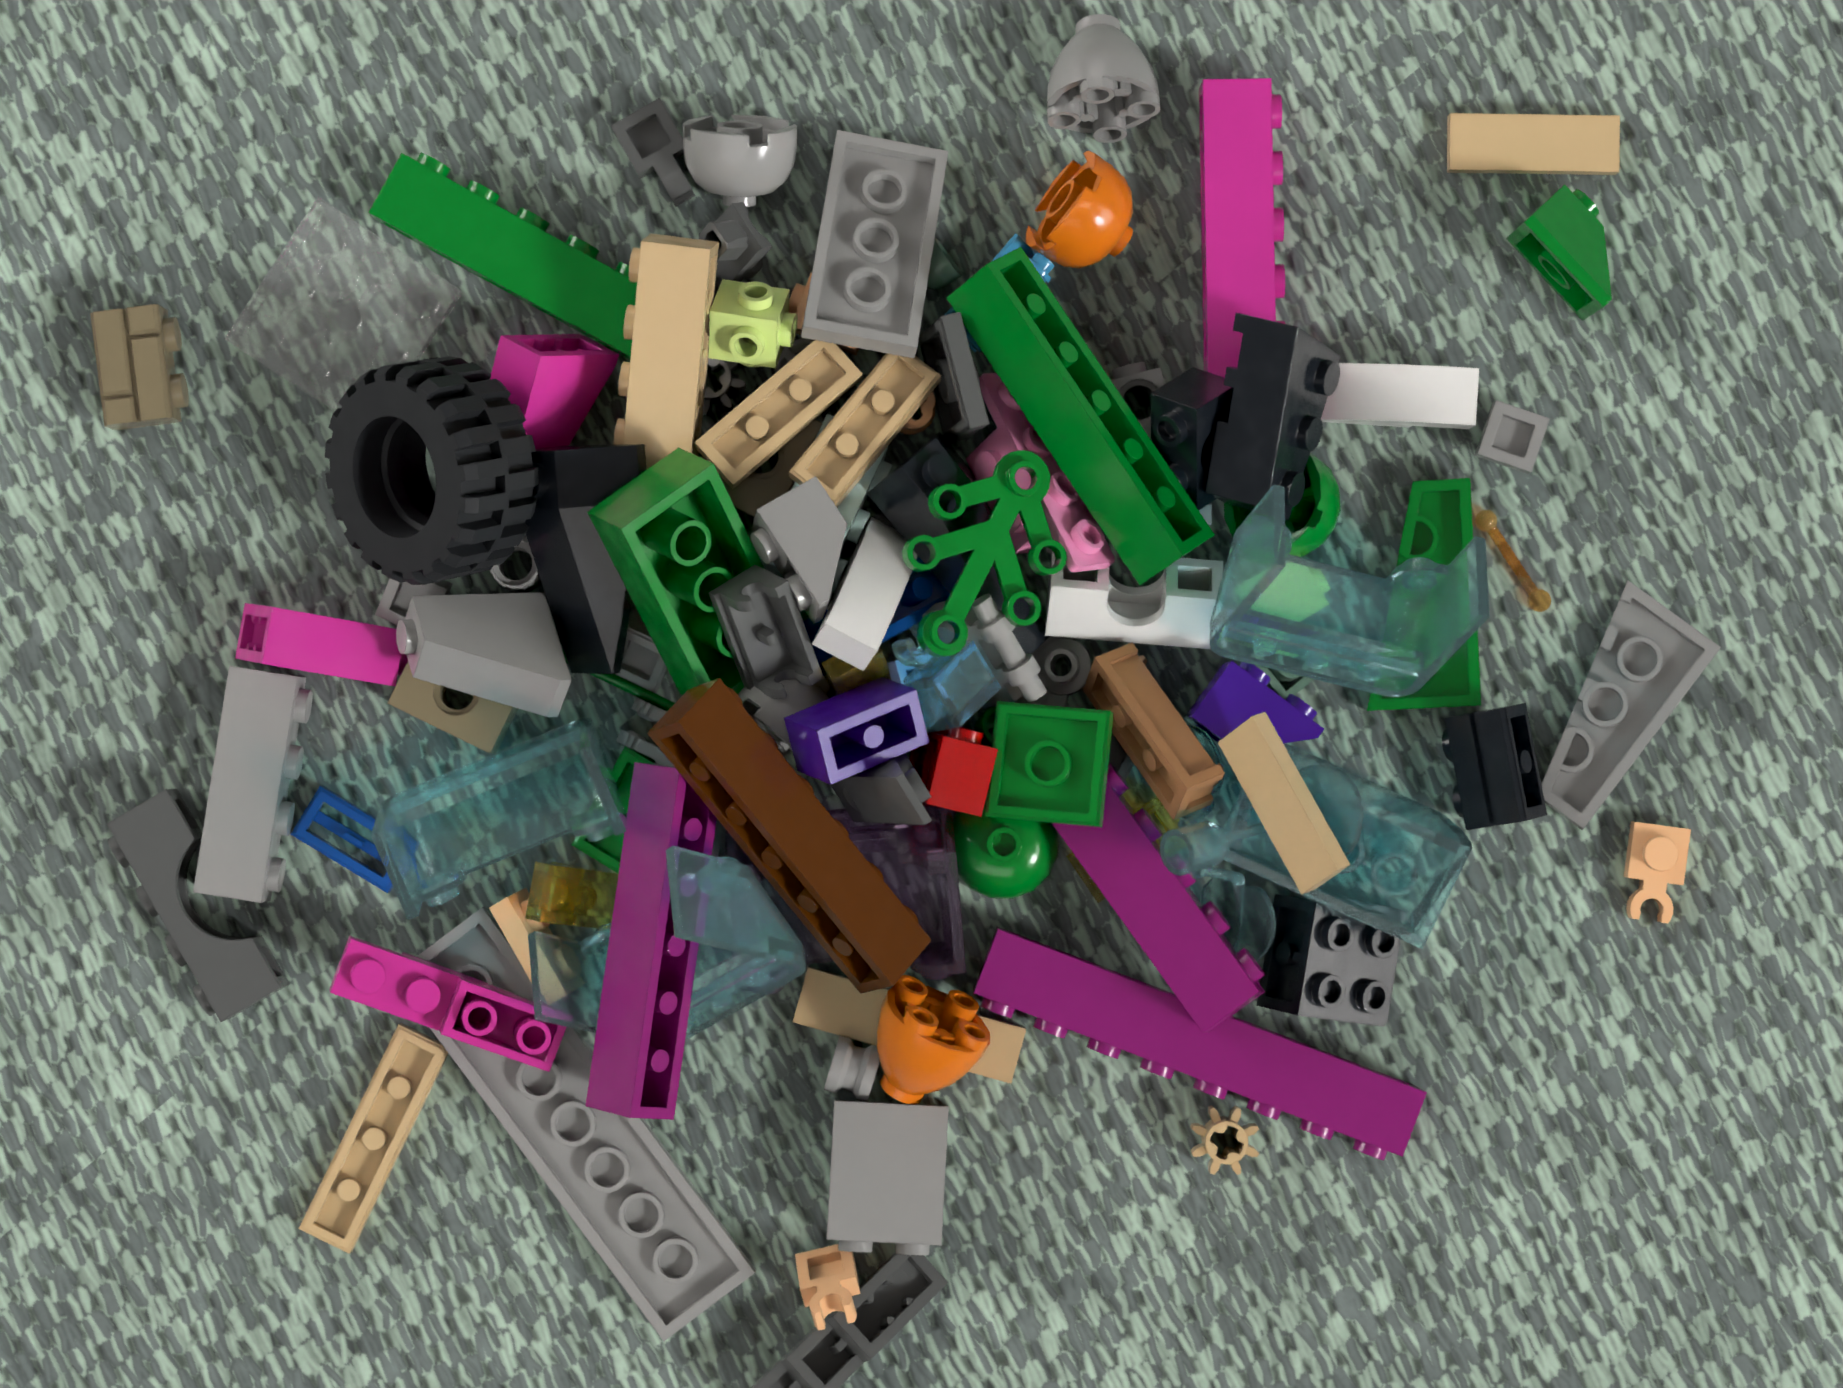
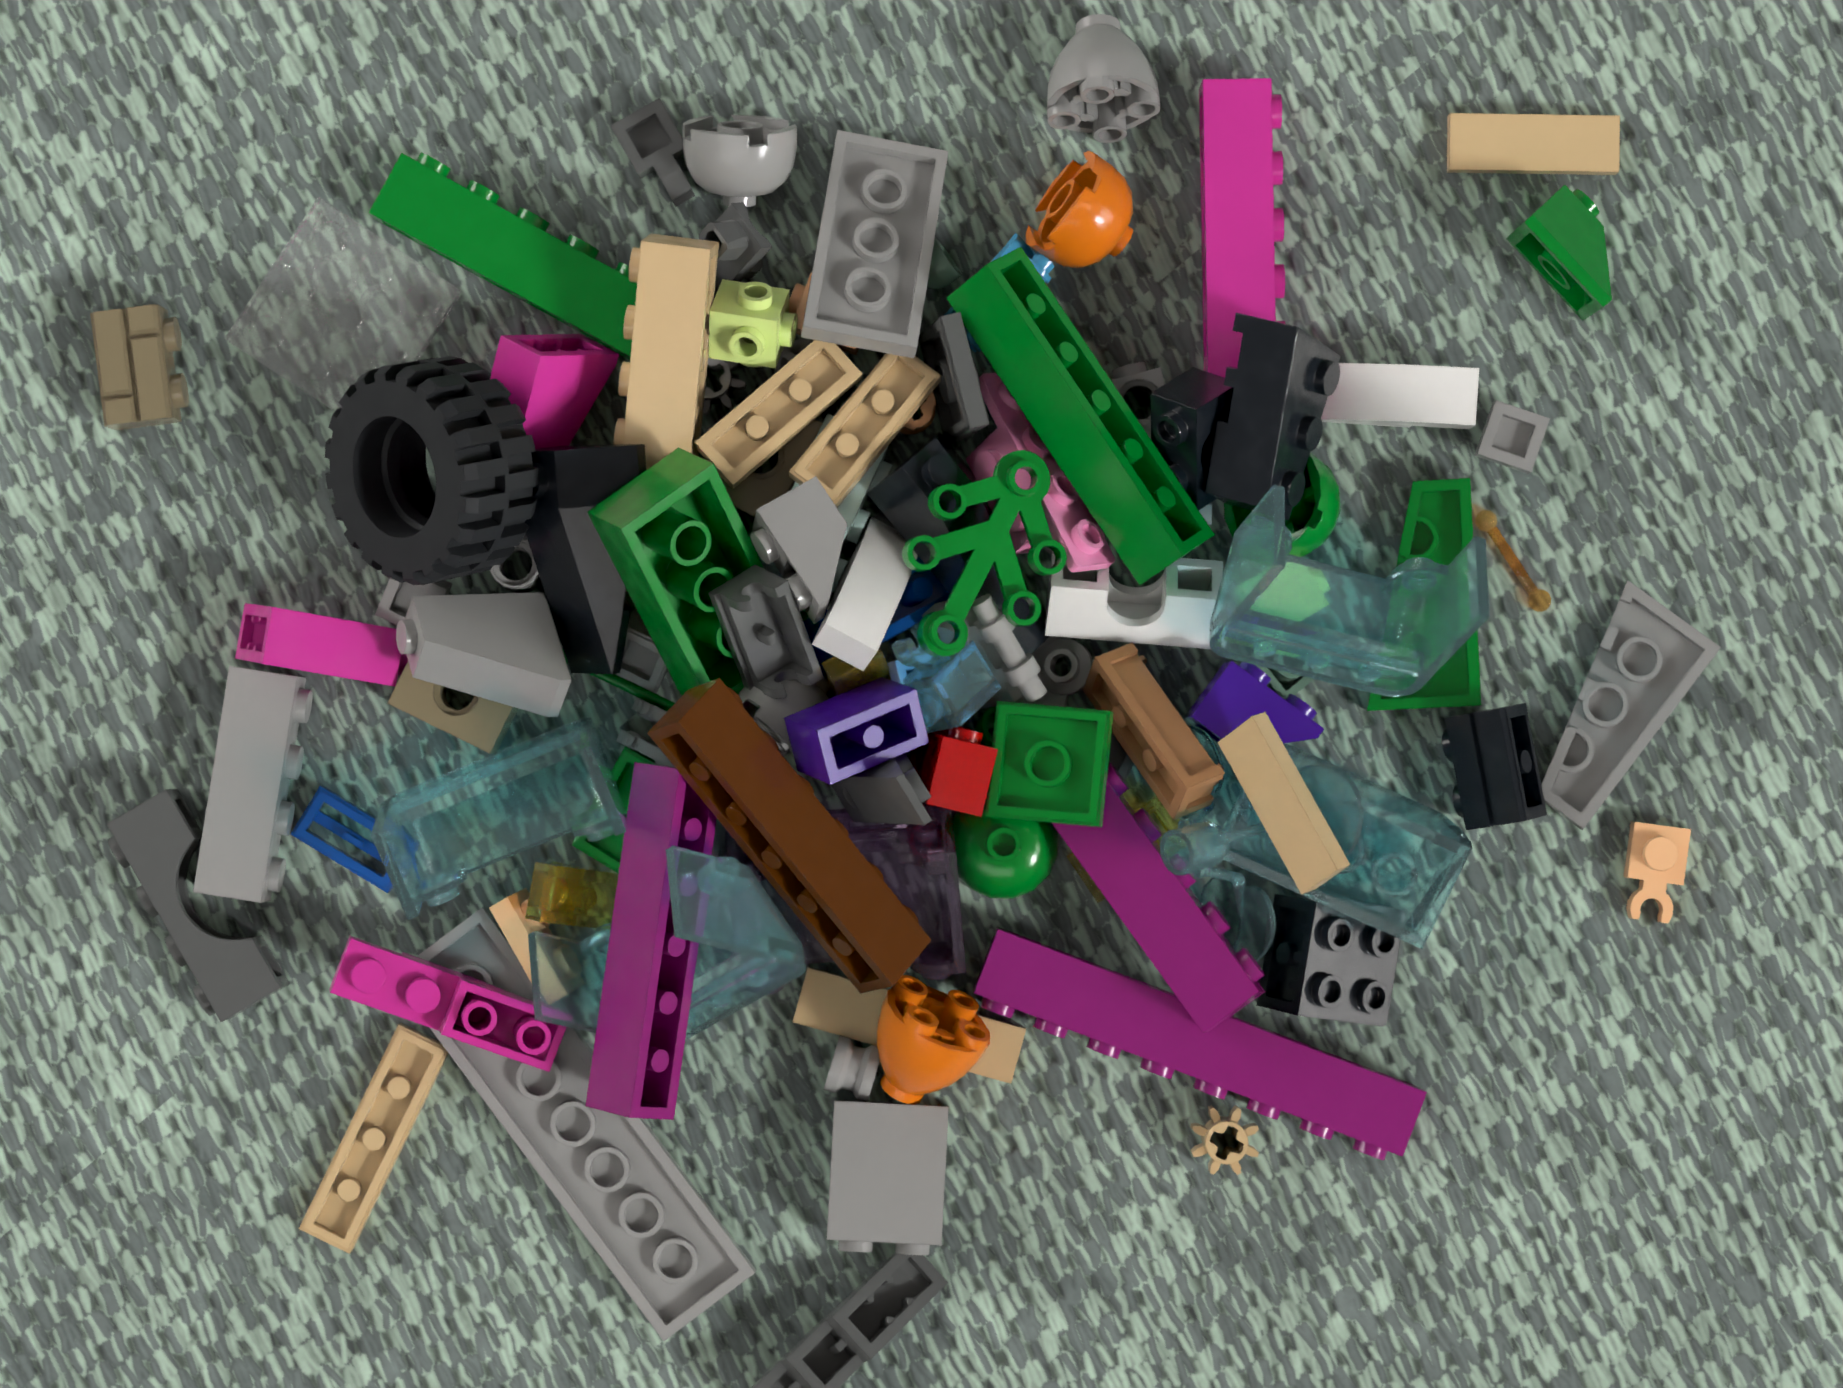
light nougat plate [795,1244,860,1330] -> none

